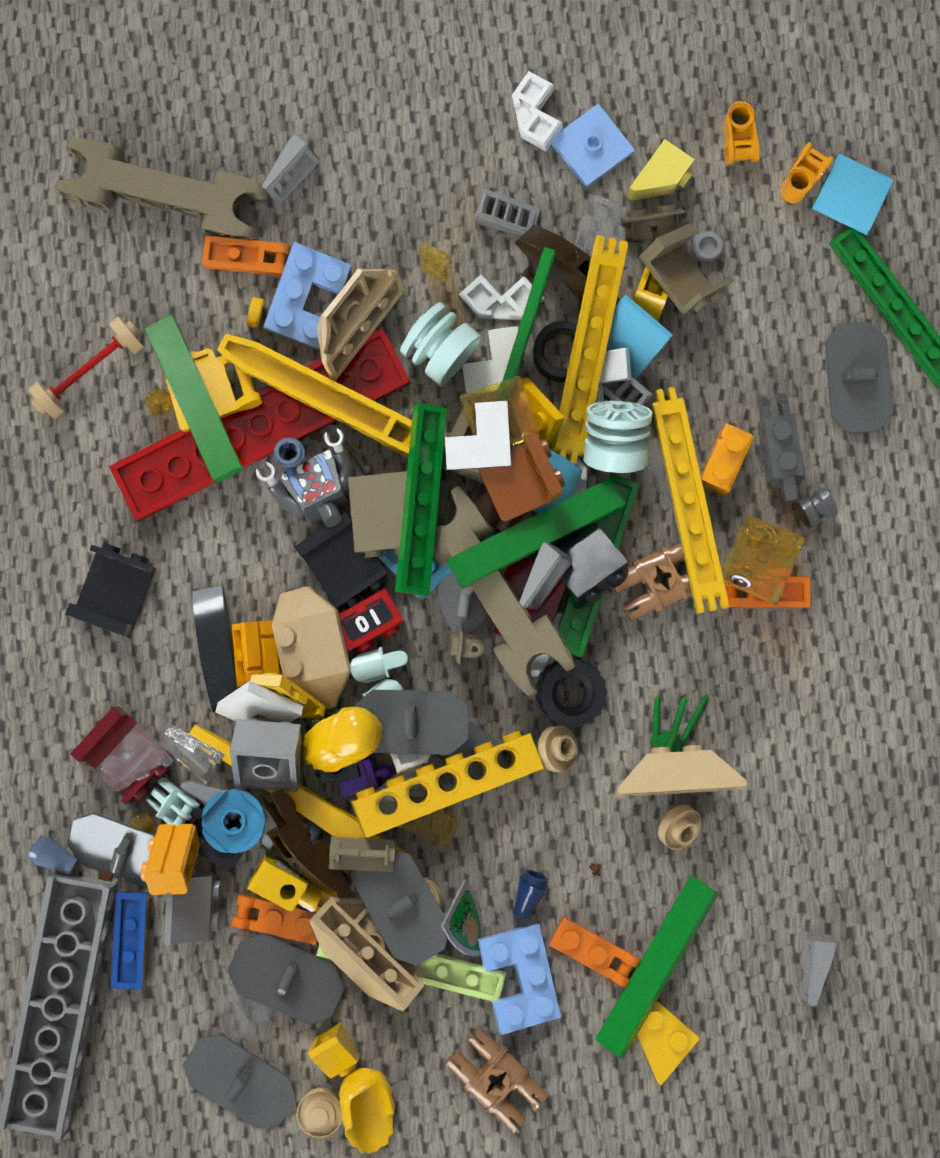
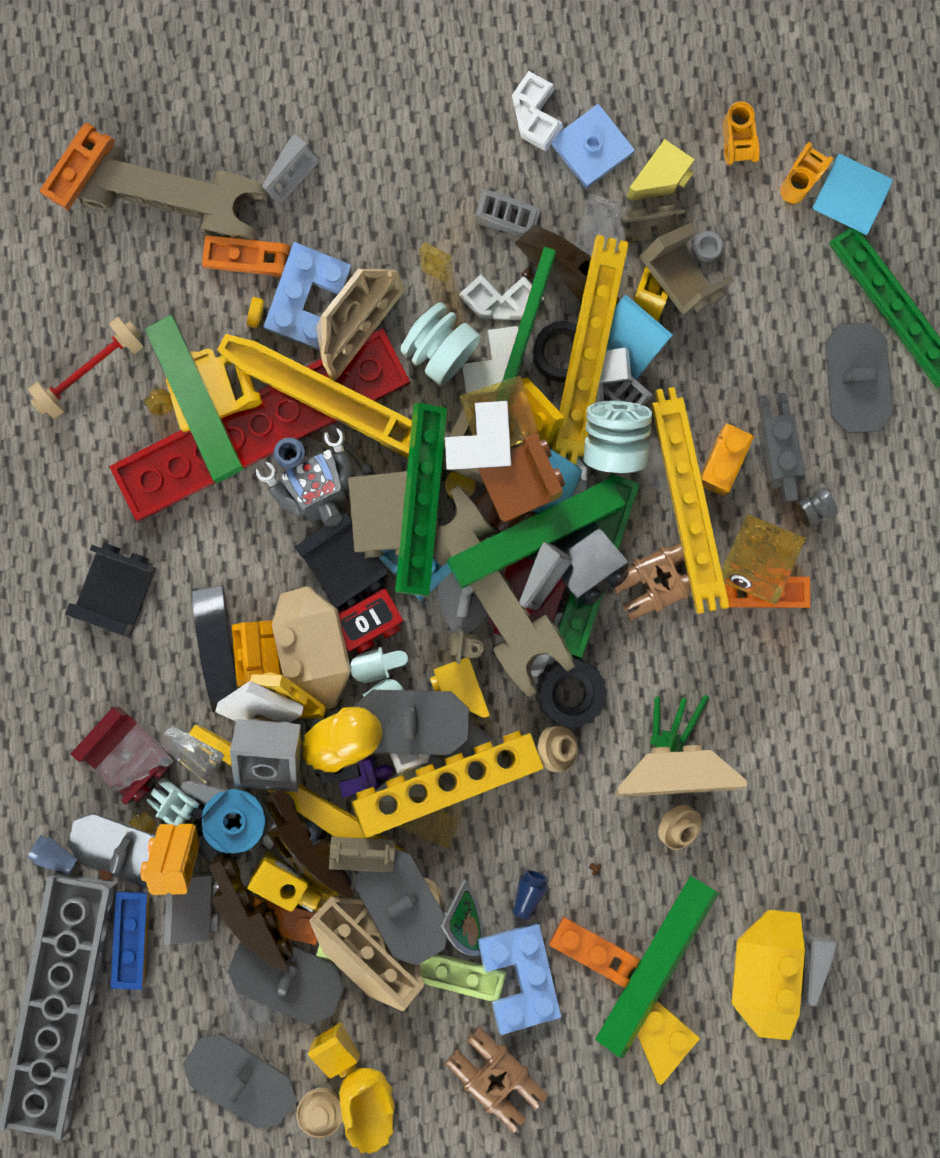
none -> orange plate [39,123,115,211]
none -> dark brown slope [208,852,293,971]
none -> yellow slope [430,657,490,718]
none -> yellow tile [445,472,476,500]
none -> yellow wedge [731,909,805,1040]

